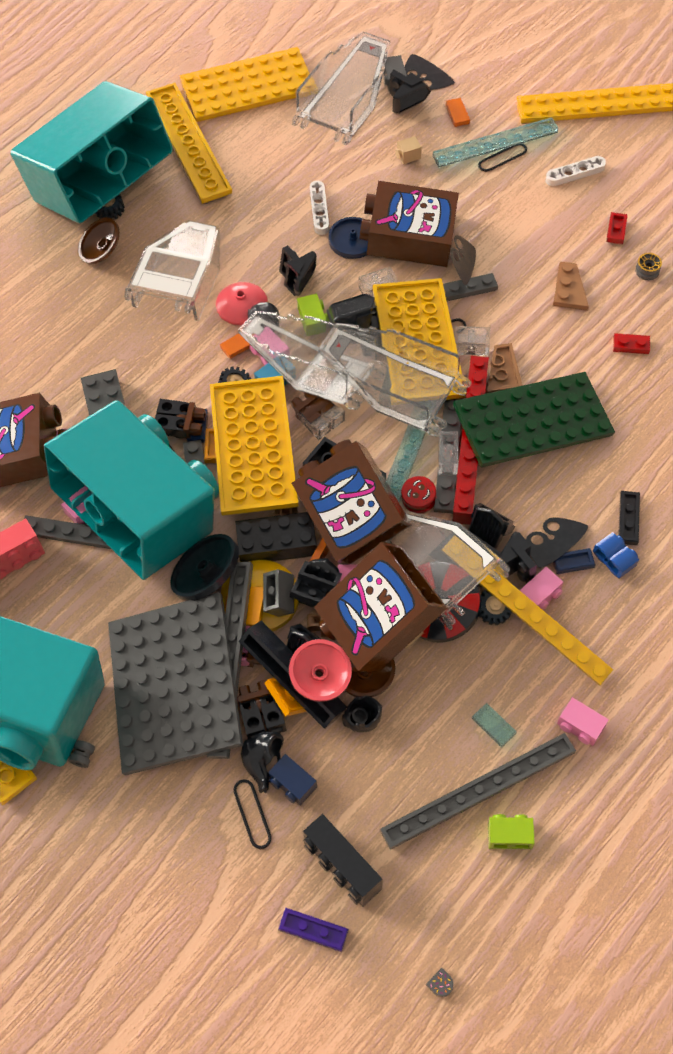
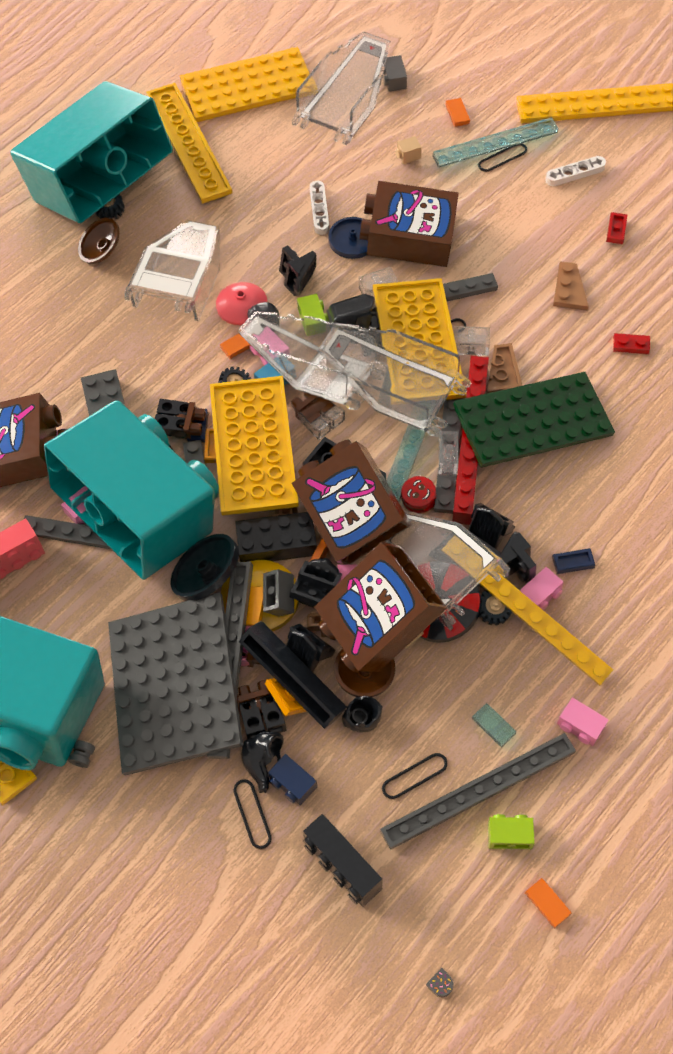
dark purple tile [278,908,349,952] -> none
coral dish [289,639,352,702] -> none
black piece [390,69,431,113] -> none
black piece [405,54,454,90] -> none
black piece [450,235,476,285] -> none
black piece [526,517,588,568] -> none
blue brick [593,532,639,579] -> none
black tile [618,491,640,546] -> none
dark grey wheel [635,253,662,280] -> none
none -> black piece [382,753,448,799]
none -> orange tile [525,878,572,929]

